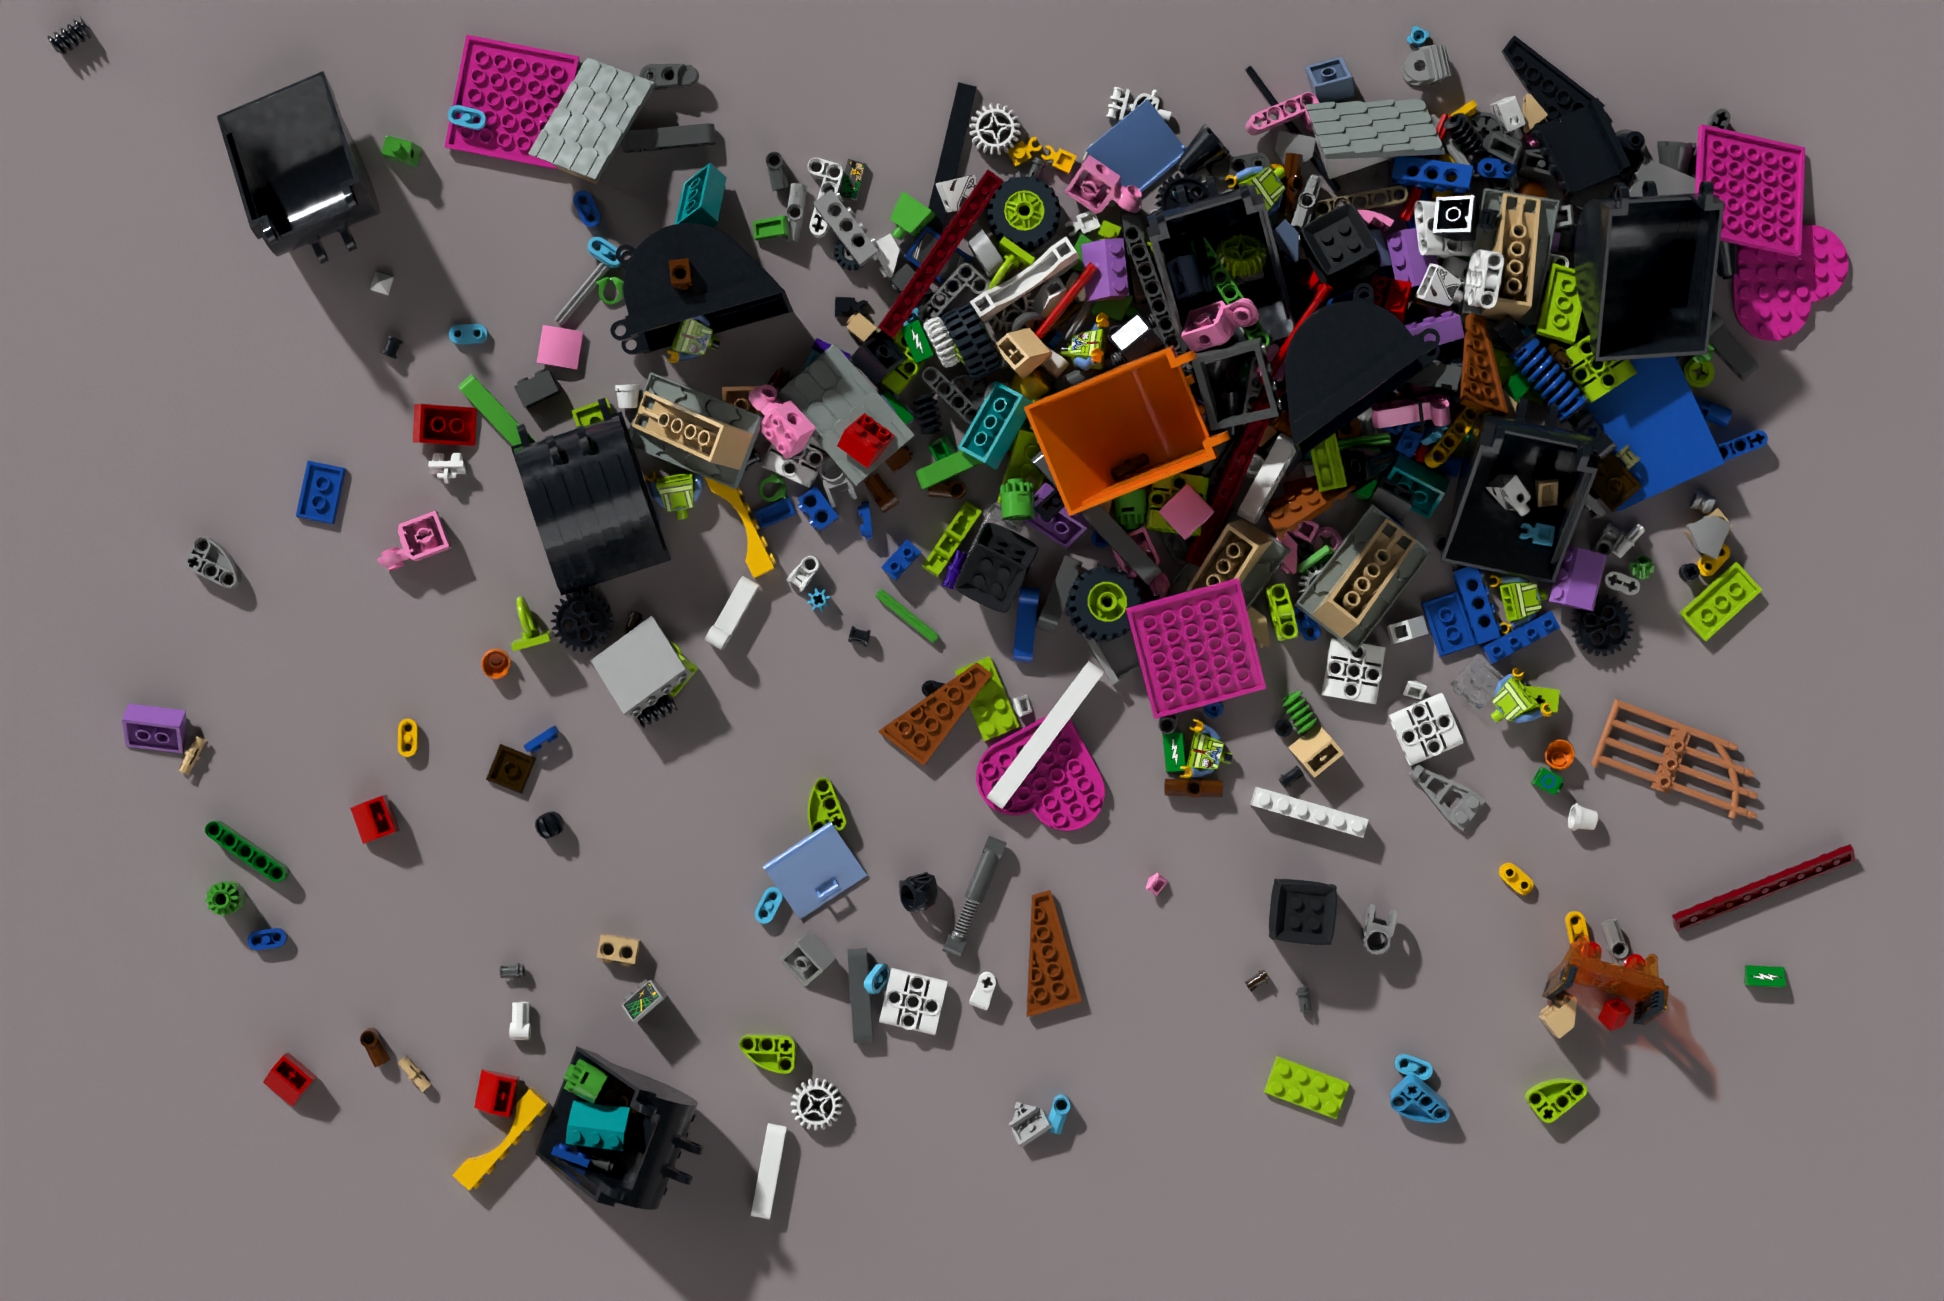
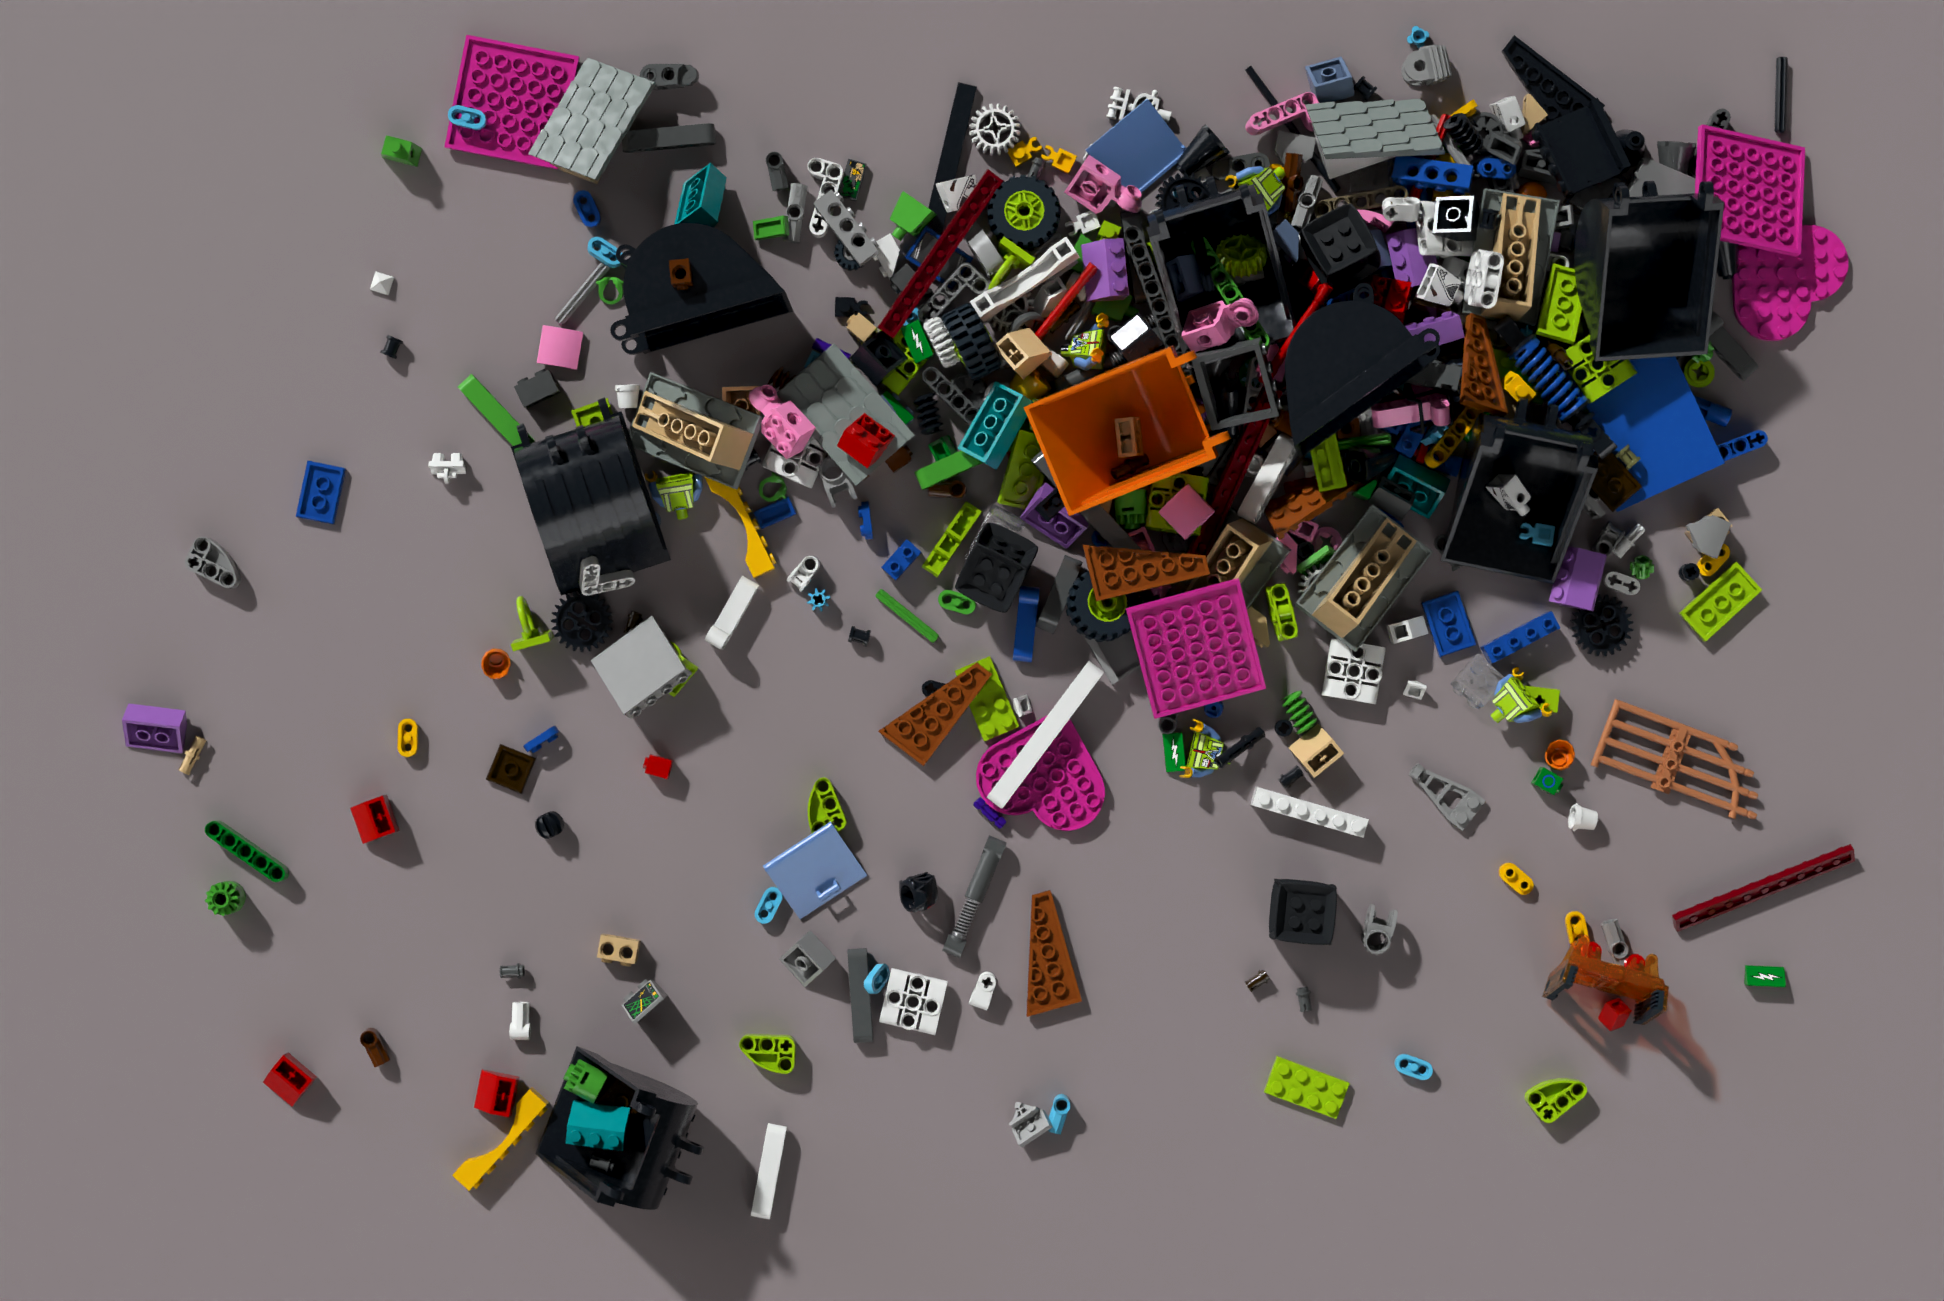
black piece [47,17,92,55] -> none
black piece [217,71,380,264] -> none
blue plate [247,928,287,950] -> none
bright pink brick [376,511,452,571] -> none
tan pin [397,1055,432,1092] -> none
red slope [413,404,477,446] -> none
medium azure plate [449,324,488,345] -> none
blue plate [551,1143,592,1168] -> none
black piece [637,694,678,728] -> none
torso [666,315,720,363] -> none
white gear [791,1078,843,1131] -> none
blue brick [797,486,839,531] -> none
reddish brown piece [864,473,900,513] -> none
dark purple pin [942,549,967,589] -> none
bright green gear [1000,478,1035,521] -> none
blue tile [1046,332,1064,350] -> none
bright pink slope [1146,873,1168,896] -> none
reddish brown piece [1164,779,1223,797] -> none
blue plate [1294,607,1321,641] -> none
white connector [1388,693,1463,766] -> none
dark azure beam [1390,1074,1450,1123] -> none
blue brick [1452,567,1502,645] -> none
torso [1489,575,1547,634] -> none
tan slope [1534,475,1558,507] -> none
tan slope [1538,993,1577,1039] -> none
light grey wheel [1689,490,1716,515] -> none
none -> white beam [579,556,635,596]
none -> red brick [643,754,674,779]
none -> bright green plate [938,590,976,615]
none -> dark purple axle [973,797,1006,829]
none -> dark orange wing [1083,545,1210,602]
none -> tan brick [1115,417,1144,458]
none -> black pin [1214,727,1266,768]
none -> black bush [1353,76,1377,101]
none -> white piece [1382,197,1420,222]
none -> yellow torso [1500,371,1537,404]
none -> black axle [1774,57,1788,133]

